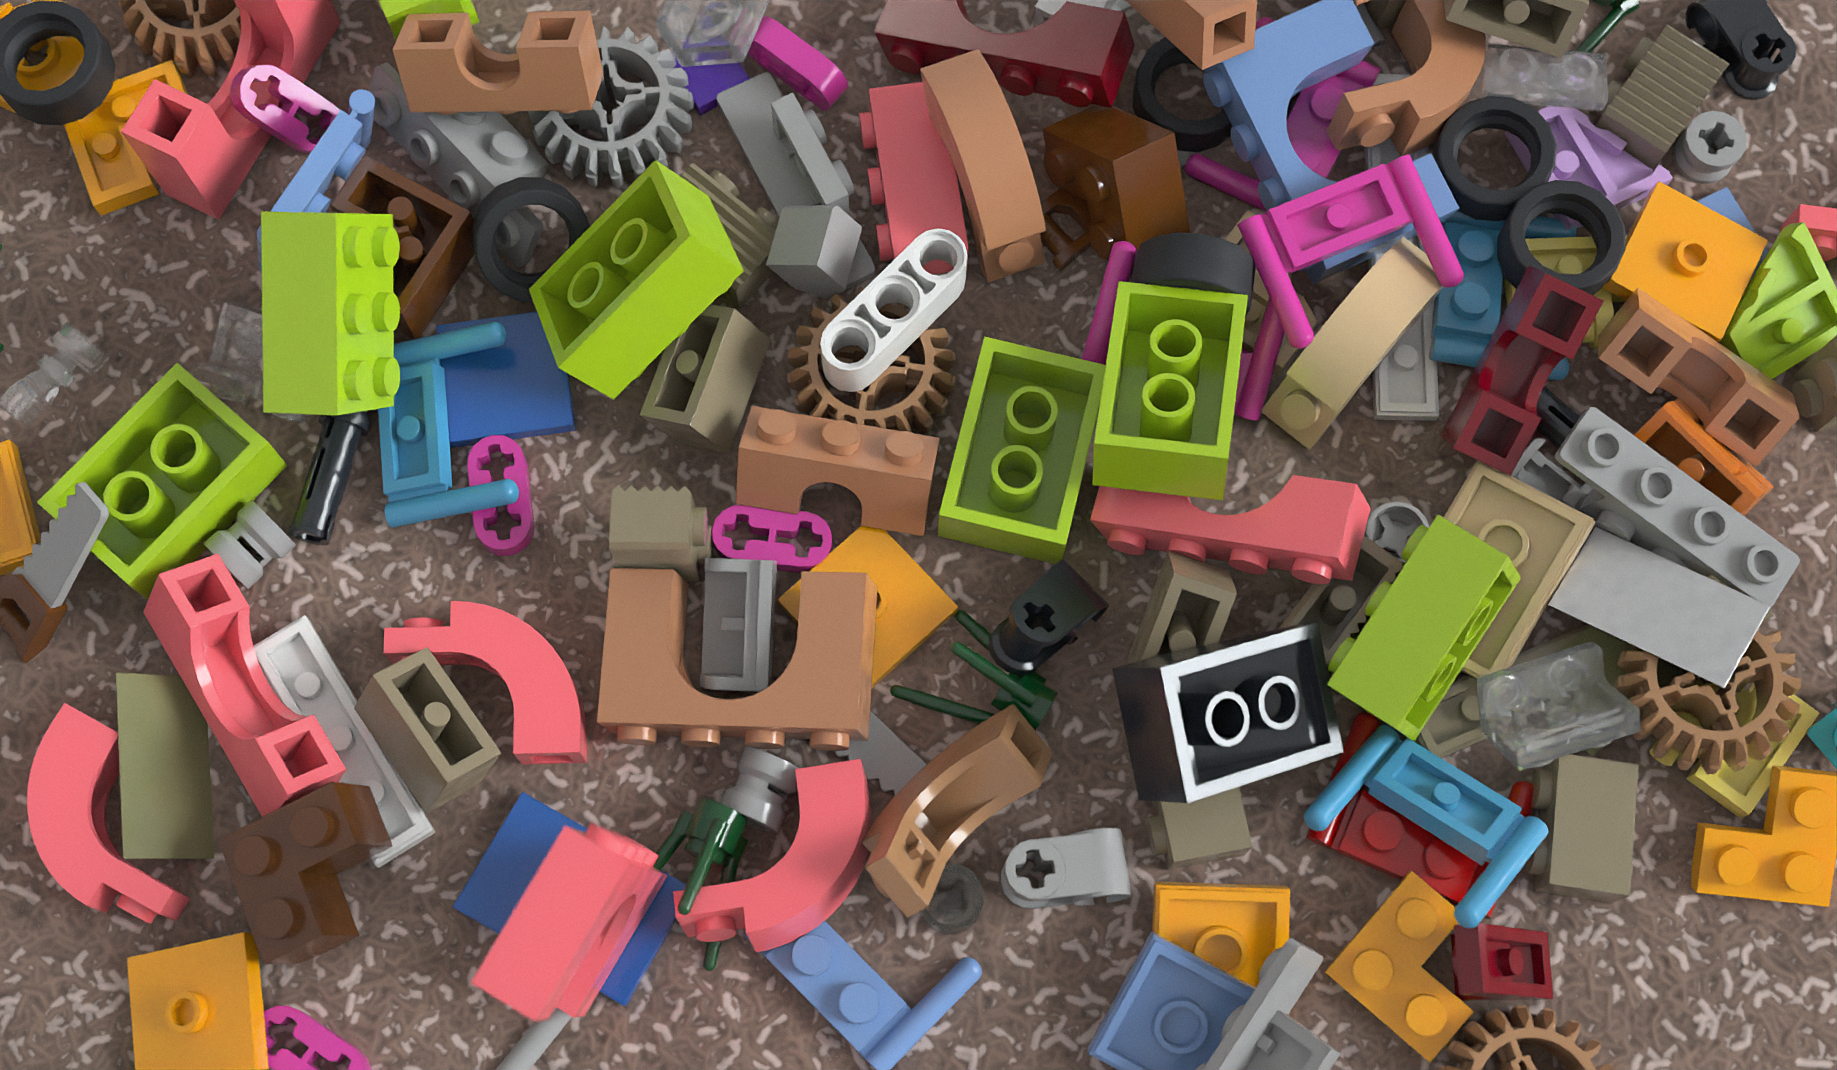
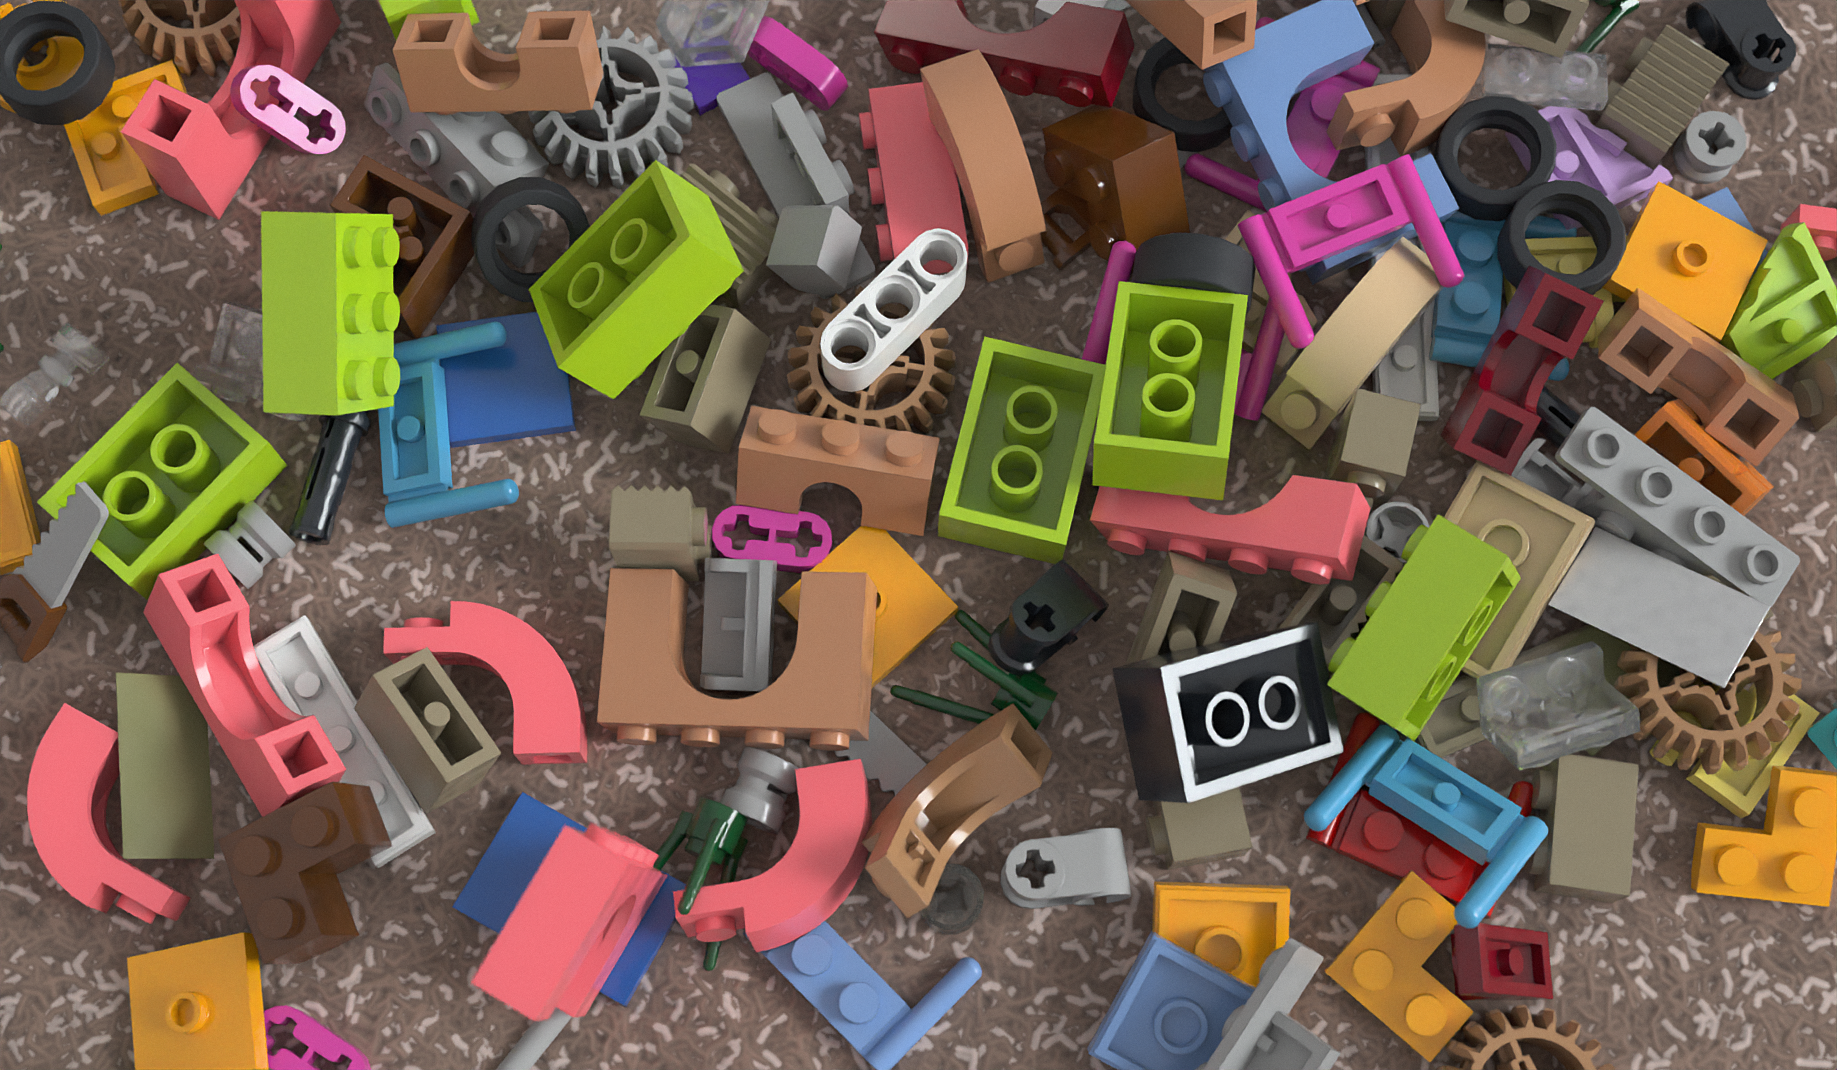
medium blue plate [257,89,375,273] -> none
dark pink beam [467,435,535,556] -> none
none -> dark tan brick [1324,388,1421,515]

